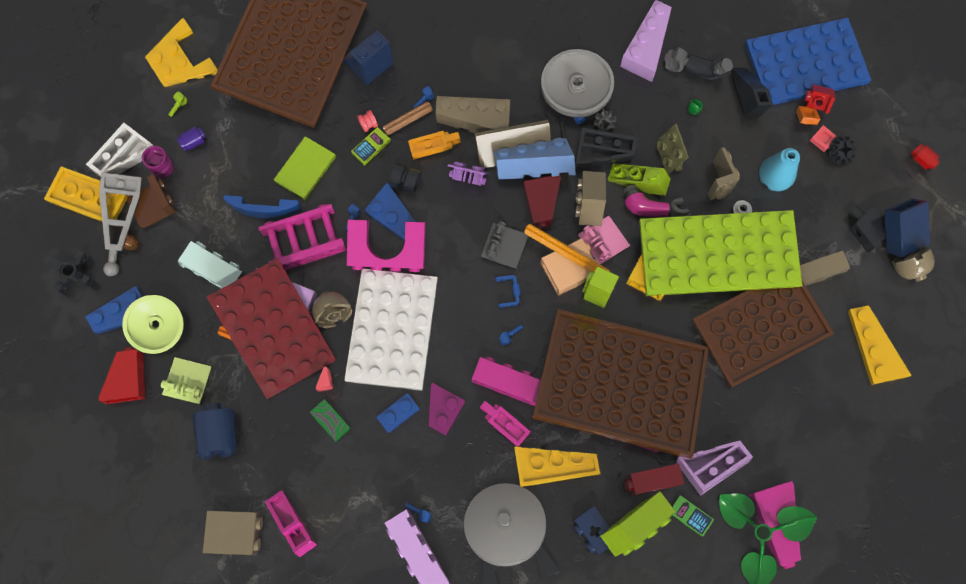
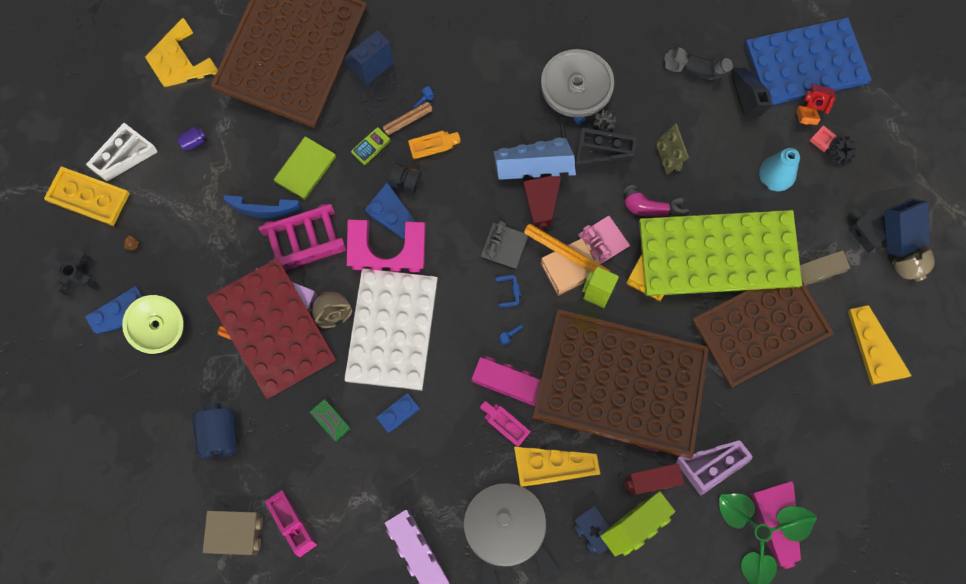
light grey plate [99,172,142,276] -> none
red slope [99,347,145,404] -> none
reddish brown bracket [127,174,176,228] -> none
magenta wheel [141,146,174,178] -> none
yellowish green hinge [161,357,212,404] -> none
lime hand [168,92,187,117] -> none
light aqua wedge [178,241,242,288] -> none
coral slope [316,367,333,392] -> none
blue hand [345,204,361,231] -> none
coral wheel [357,110,378,132] -> none
blue hand [405,503,431,523] -> none
magenta wing [429,383,465,436] -> none
dark tan wedge [436,96,510,133] -> none
medium lavender hinge [448,161,489,186] -> none
dark tan tile [475,120,551,168] -> none
dark tan brick [575,171,606,226] -> none
lime slope [608,163,671,196] -> none
lavender wedge [620,0,672,82] -> none
tile [672,495,714,537] -> none
green hinge [687,99,703,115] -> none
dark tan bracket [707,147,740,200] -> none
white plate [733,200,752,214] -> none
red brick [910,143,940,170] -> none

